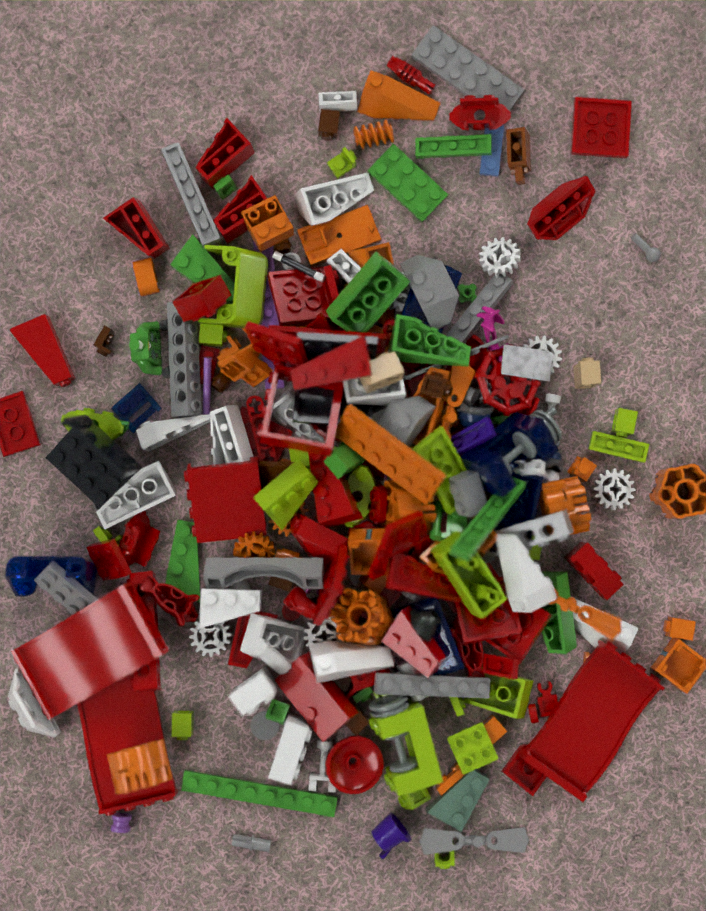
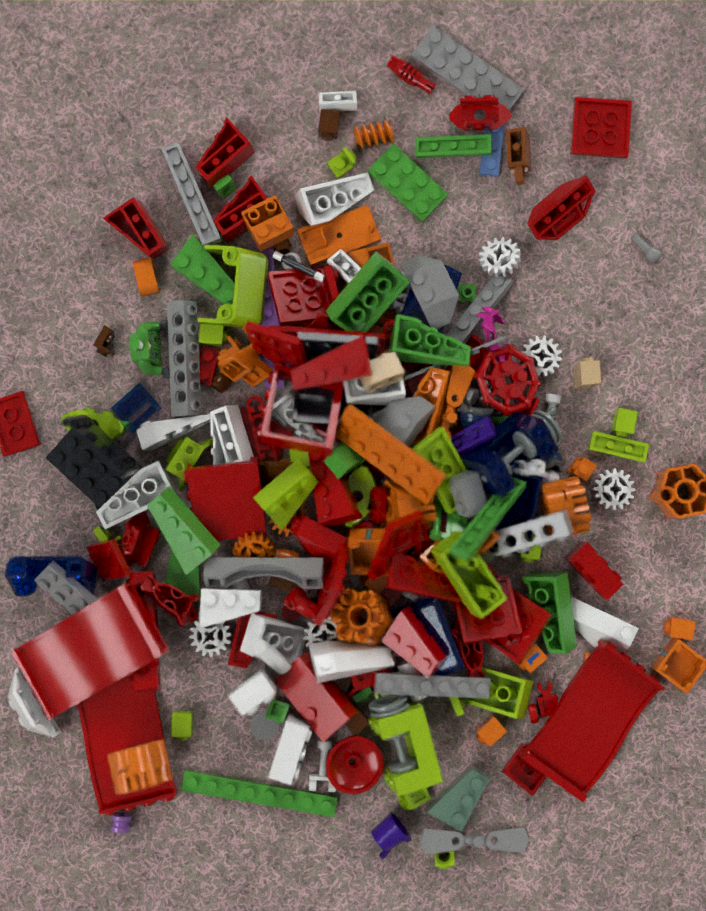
red slope [10,314,75,388] -> none
red brick [172,275,231,322] -> none
medium lavender bar [202,357,212,415] -> none
light grey axle [232,834,271,853] -> none
orange wedge [357,70,440,121] -> none
pearl dark grey piece [410,609,441,642] -> none
reddish brown bracket [420,374,453,401] -> none
orange plate [435,762,465,795] -> none
lime bracket [447,722,498,774] -> none
red plate [482,653,519,679] -> none
white wedge [496,534,557,612] -> none
flat silver sticker [501,344,552,382] -> none
orange piece [548,588,622,640] -> none
none -> bright green wedge [147,486,220,575]
none -> lime piece [165,436,213,492]
none -> orange brick [516,643,548,673]

